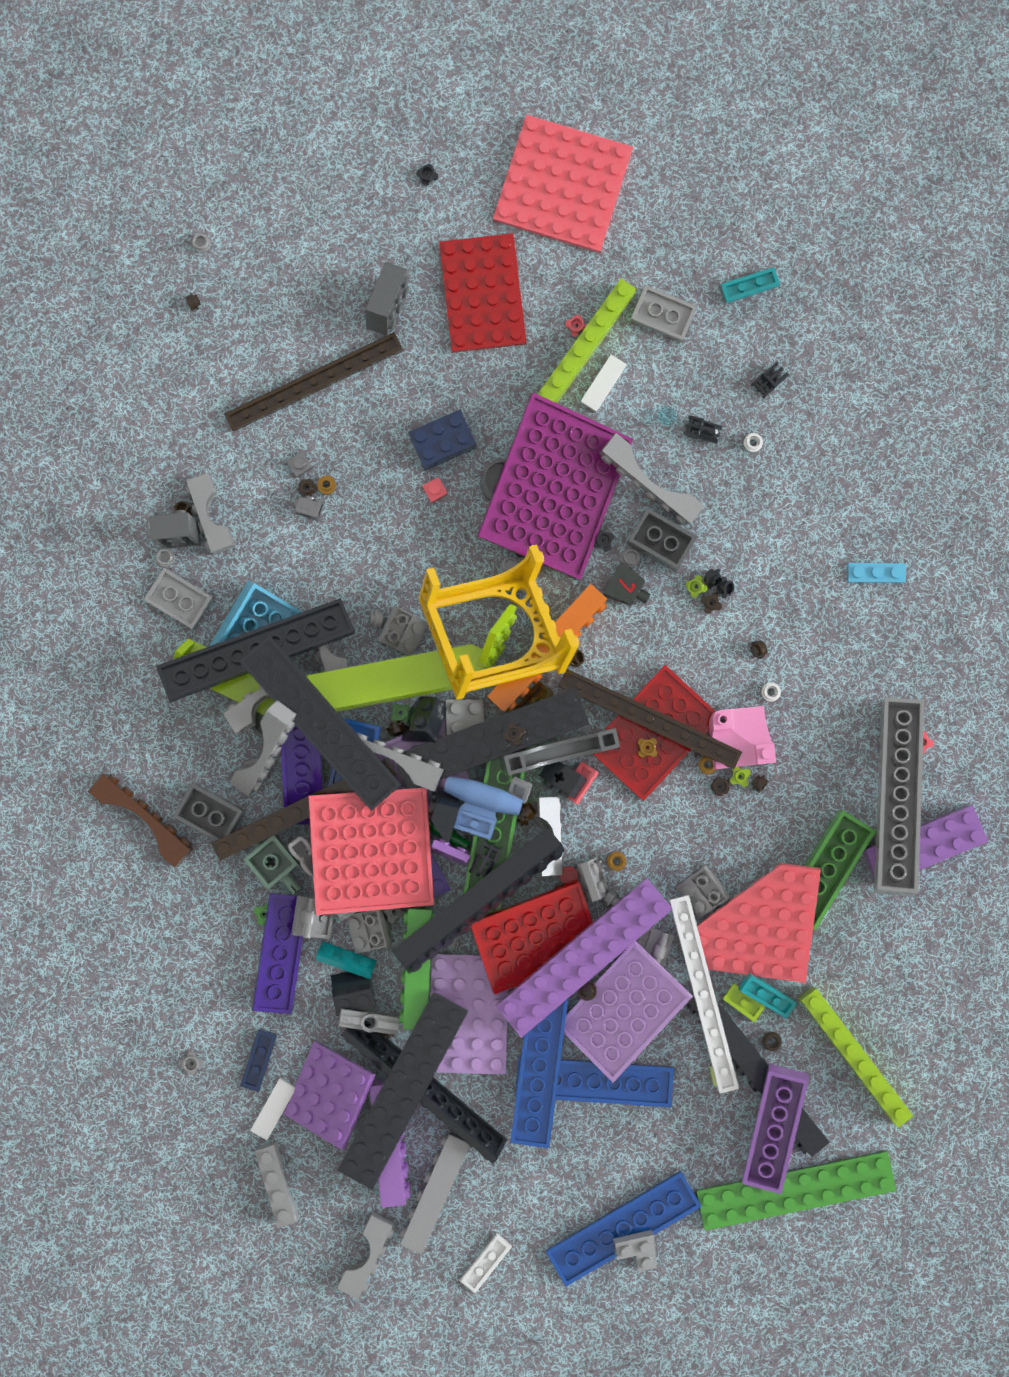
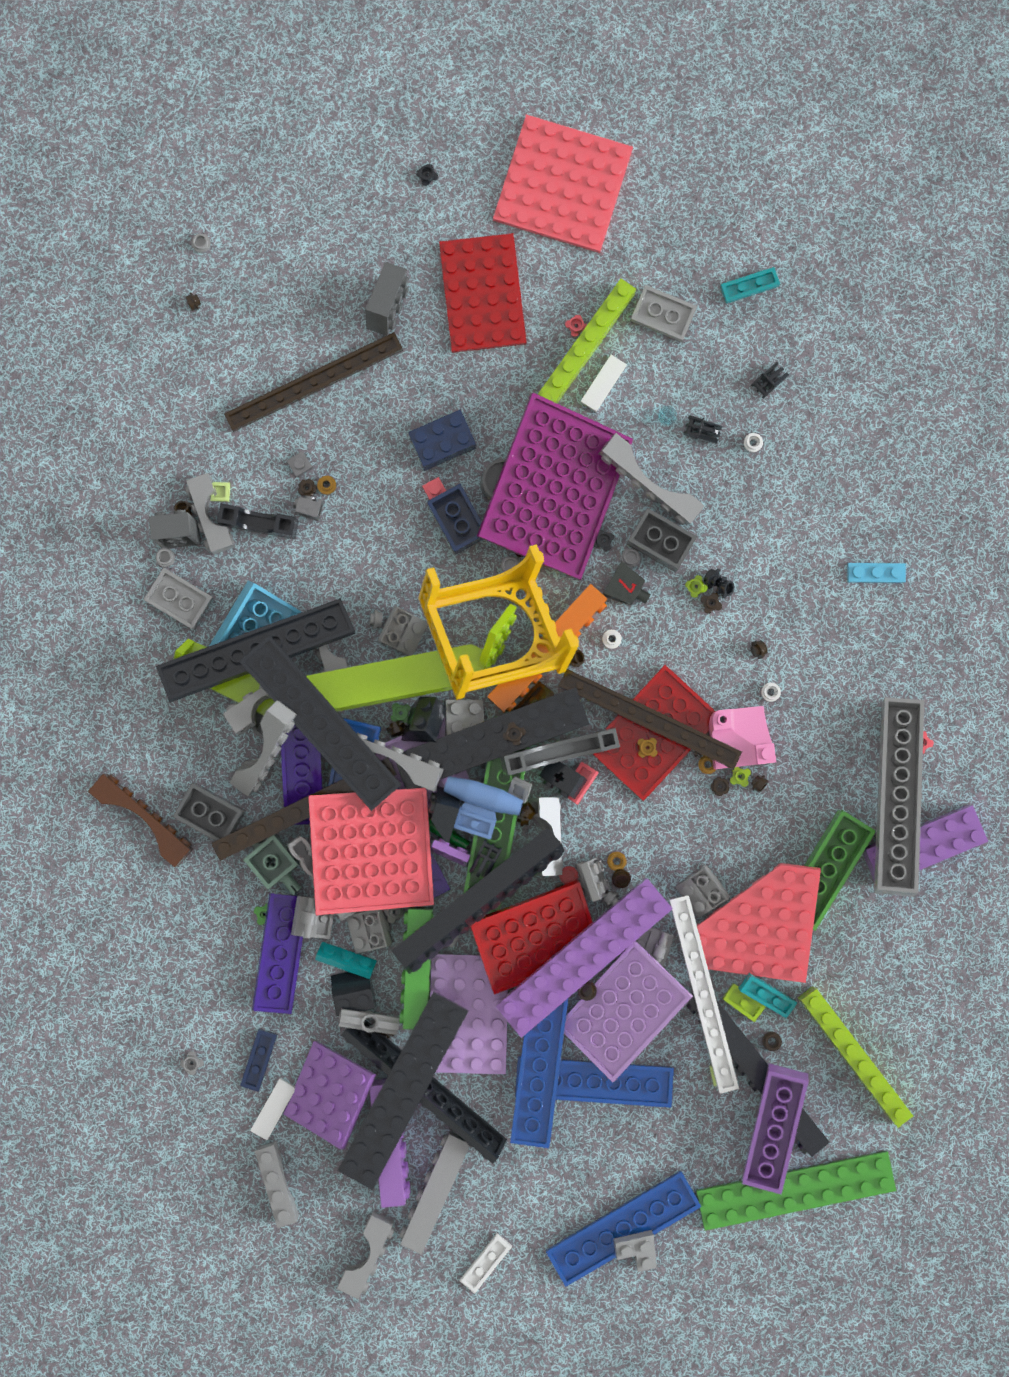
none -> yellowish green tile [210,482,230,502]
none -> black arch [217,503,299,539]
none -> dark blue brick [427,484,484,555]
none -> white plate [602,630,622,649]
none -> dark brown plate [612,869,631,888]

